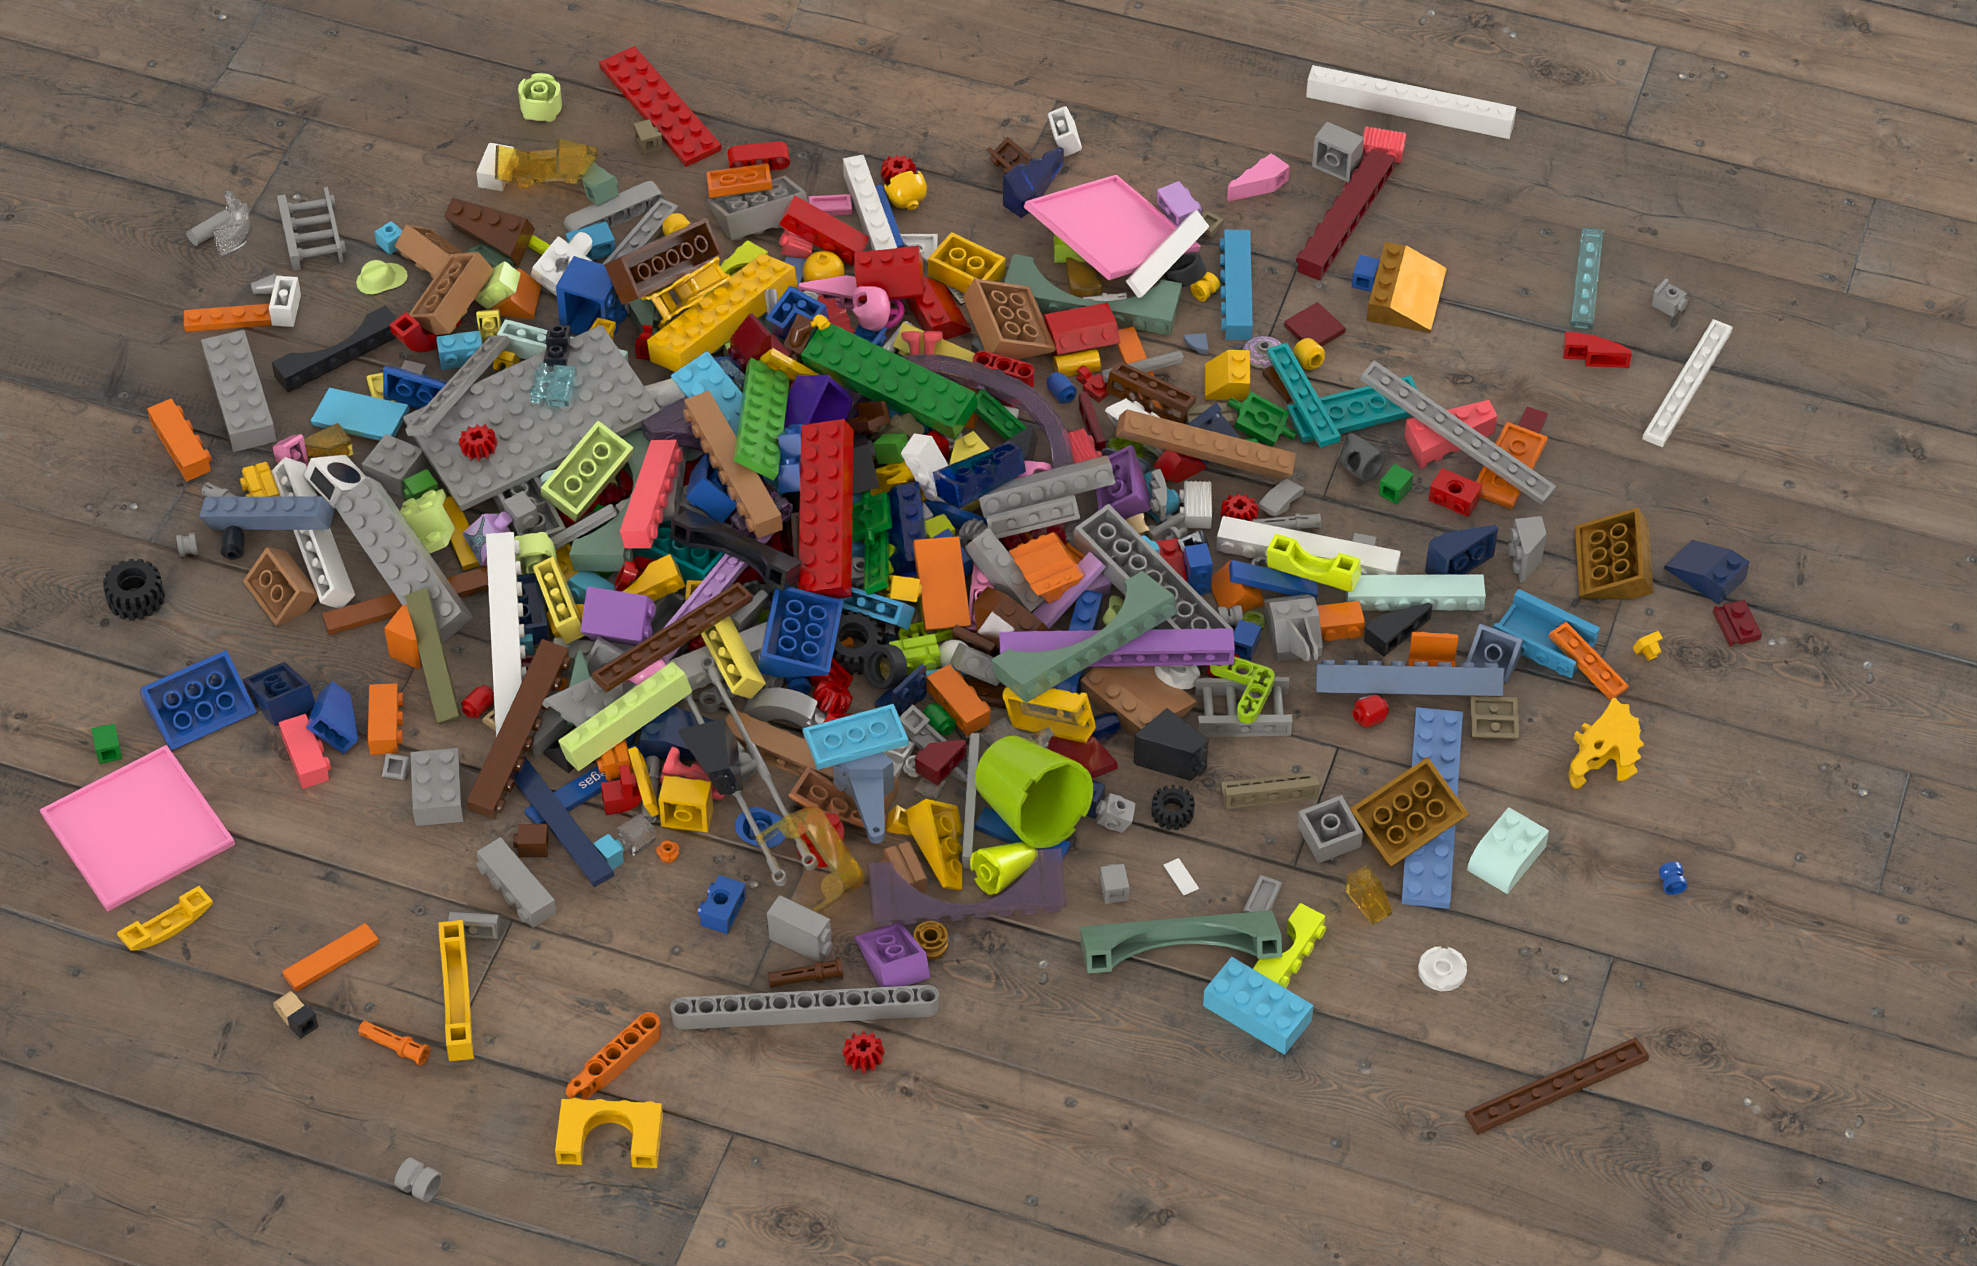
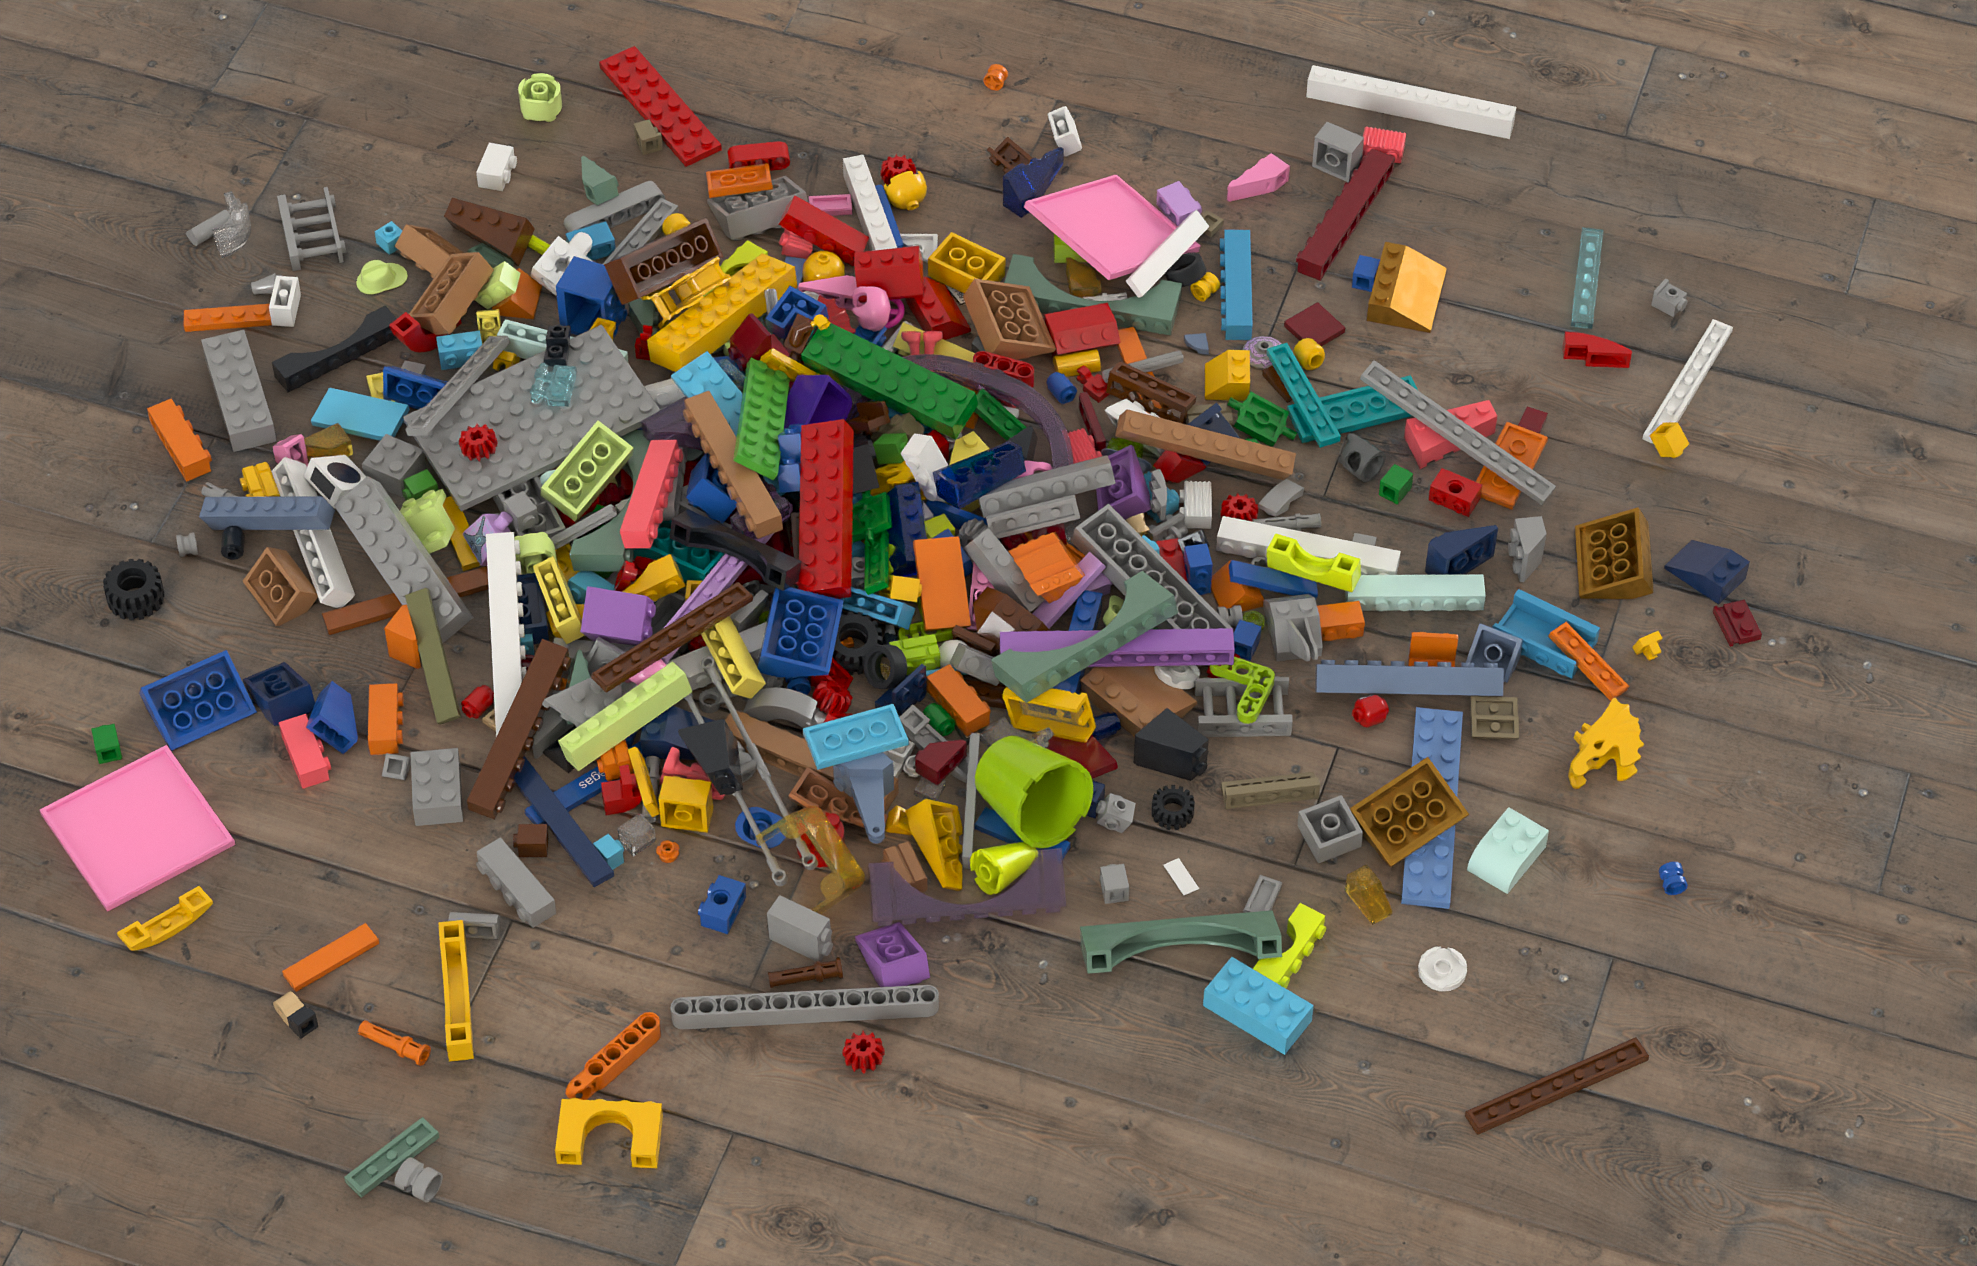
clear yellow windscreen [495,139,598,188] -> none
pearl gold wheel [914,921,948,960] -> none
black slope [1364,603,1432,657] -> none
none -> sand green plate [344,1117,440,1198]
none -> orange wheel [983,64,1008,91]
none -> yellow brick [1649,422,1689,458]

